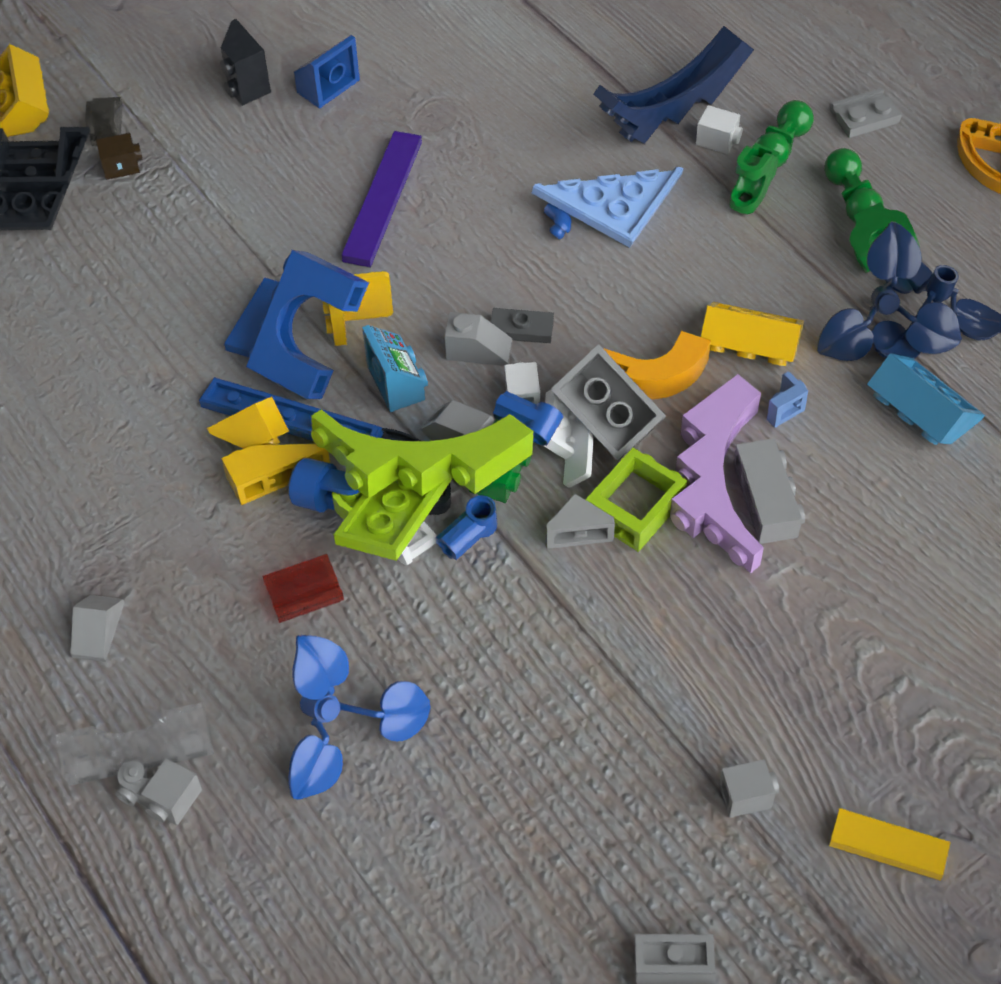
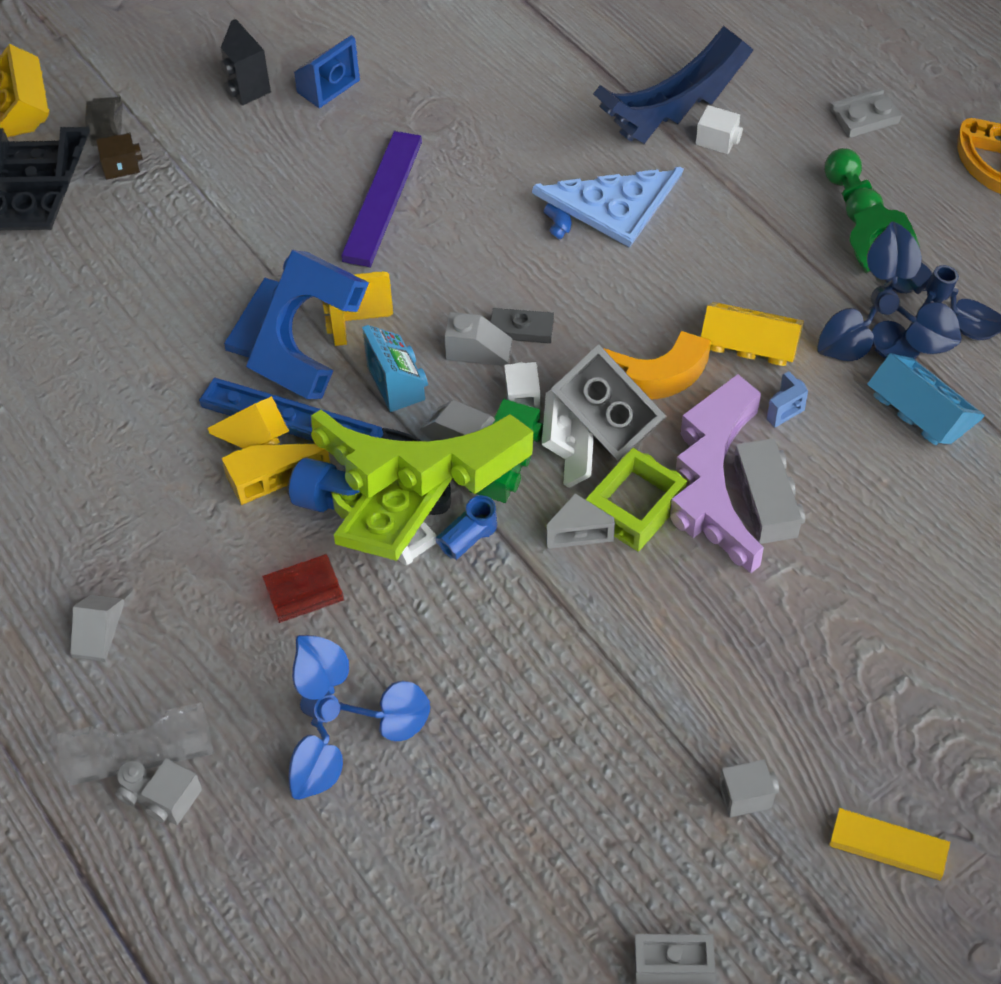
blue piece [493,391,564,446] -> none
green piece [729,100,814,214] -> none

